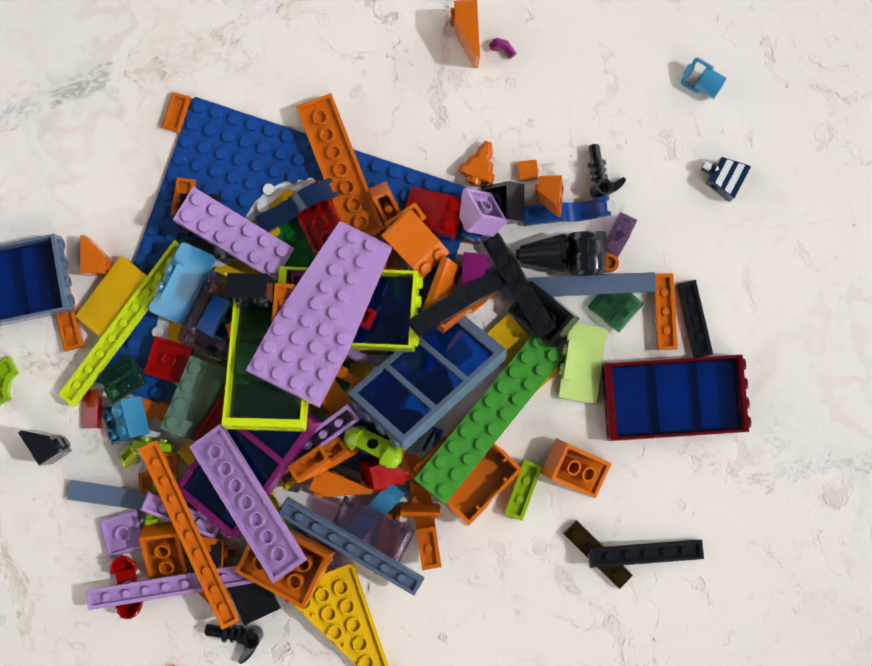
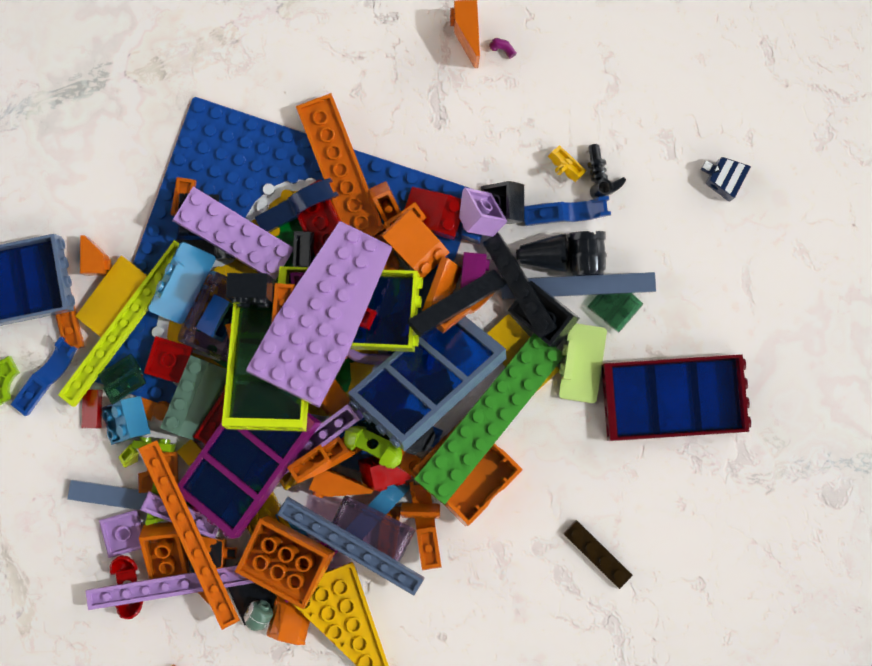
black slope [18,430,72,466] -> none
orange tile [162,92,192,134] -> none
lavender plate [189,424,307,583] -> none
black piece [204,624,264,664] -> none
orange plate [337,366,365,386] -> none
orange rock [457,141,495,187] -> none
lime plate [504,459,543,521] -> none
orange tile [518,160,538,181] -> none
orange slope [535,175,564,217] -> none
orange slope [540,438,612,498] -> none
black tile [587,539,704,568] -> none
clear purple slope [604,212,637,258] -> none
orange tile [604,253,619,273] -> none
orange plate [654,273,678,350] -> none
black tile [676,280,713,358] -> none
dark azure piece [681,57,726,99] -> none
none -> blue piece [11,337,77,416]
none -> sand green head [244,600,273,631]
none -> orange slope [266,595,310,645]
none -> black tile [293,231,314,267]
none -> yellow plate [548,145,587,182]

